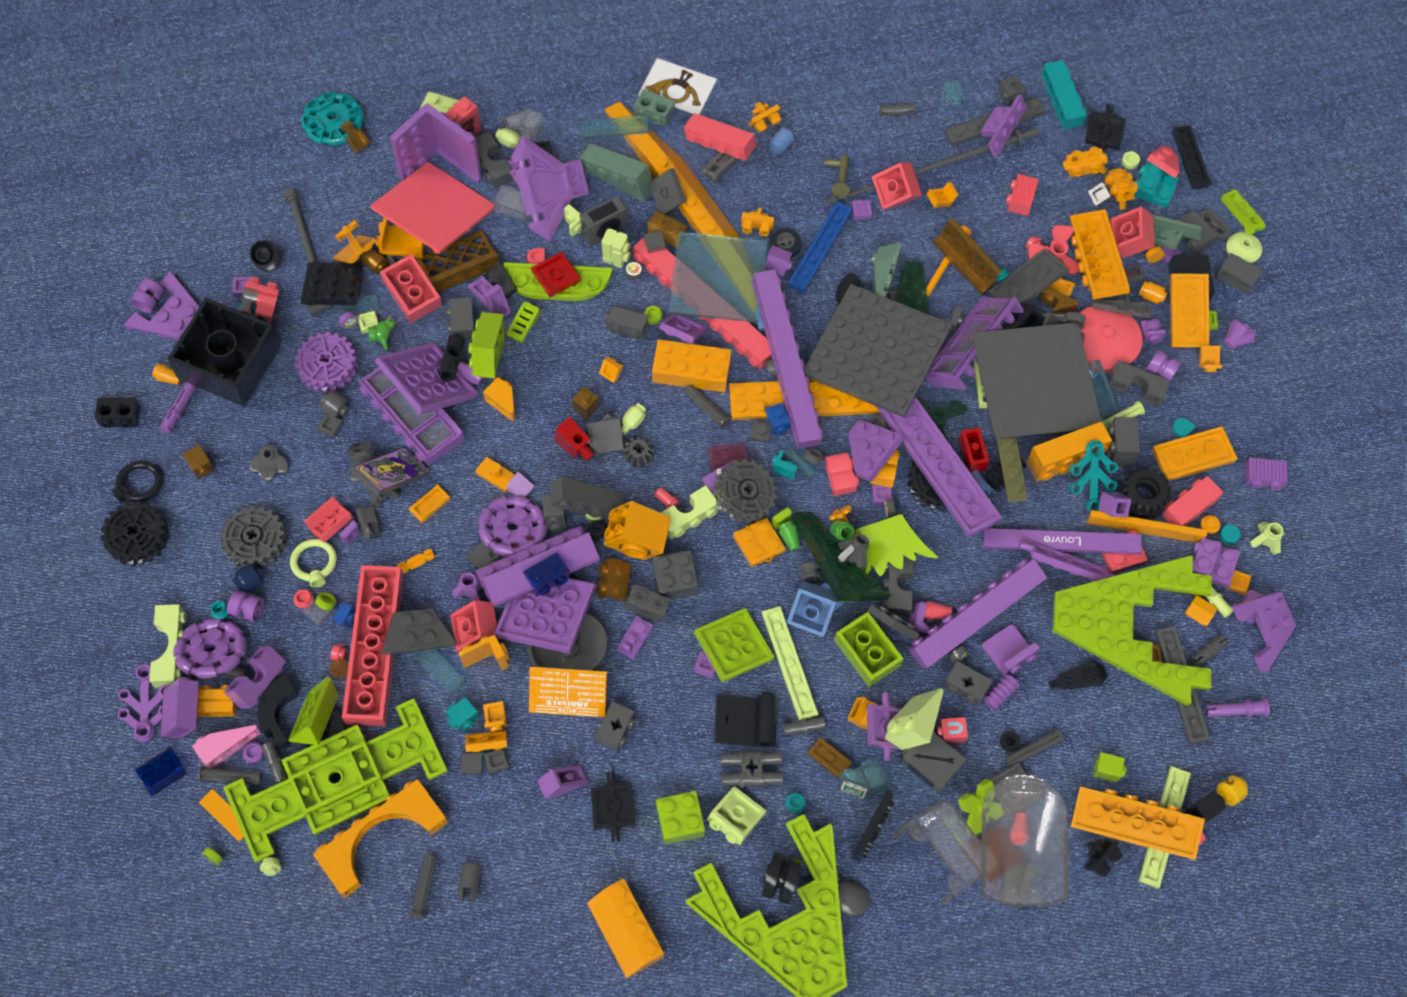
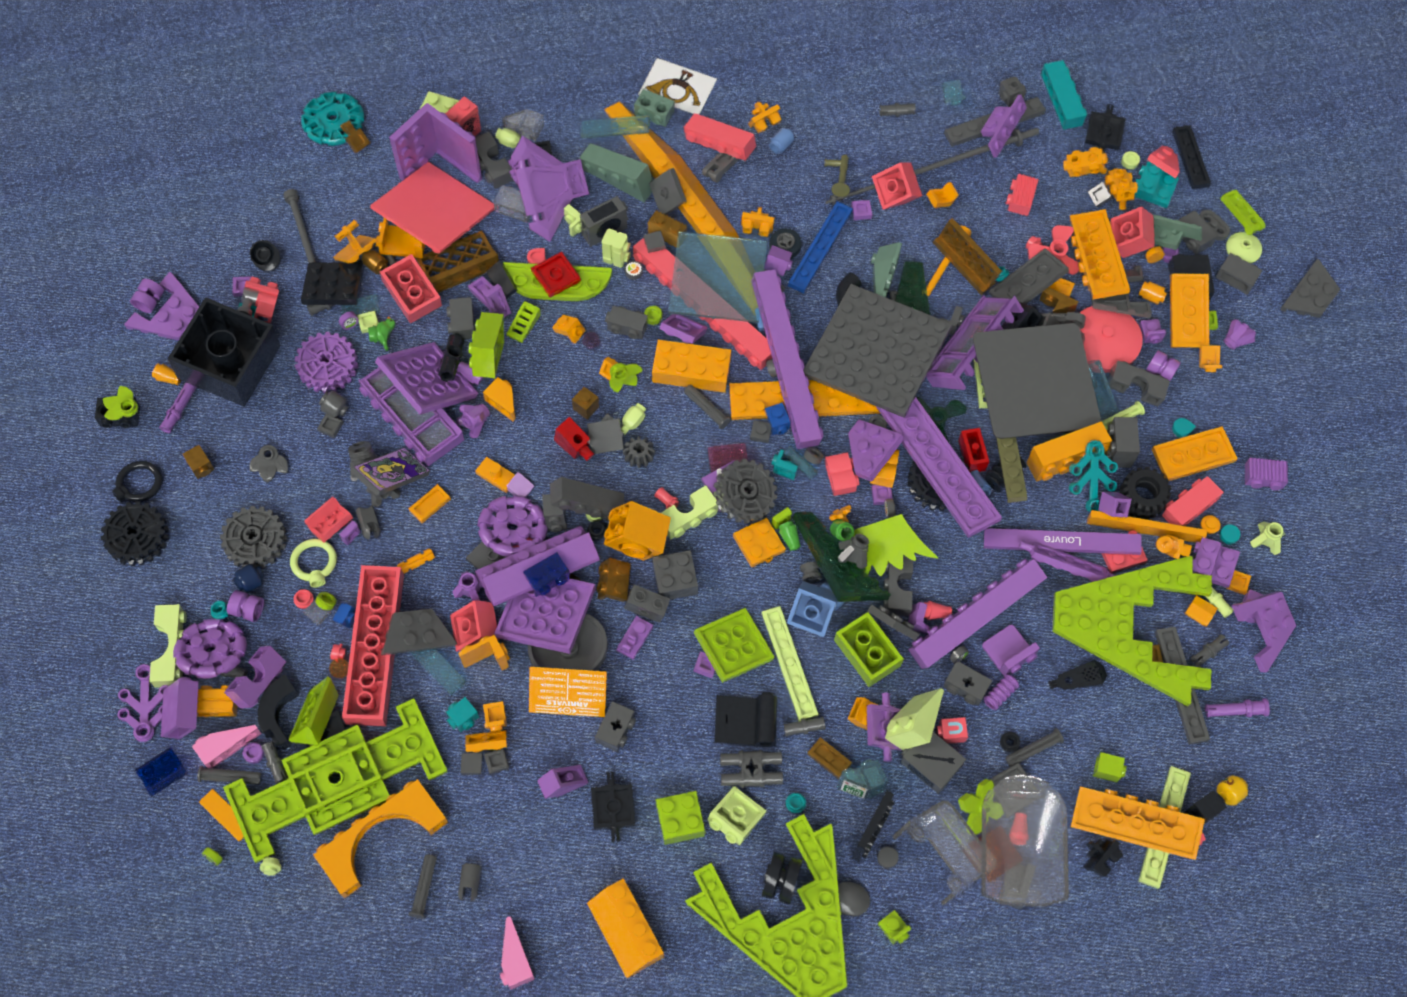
none -> lime plate [103,386,138,420]
none -> medium lavender rock [456,404,490,438]
none -> bright pink slope [500,916,535,989]
none -> light orange bracket [552,315,585,343]
none -> clear purple plate [582,331,600,349]
none -> lime plate [609,363,643,393]
none -> dark grey tile [877,847,899,869]
none -> lime bracket [878,910,912,944]
none -> light orange hips [1156,534,1192,559]
none -> dark grey wing [1280,259,1340,318]

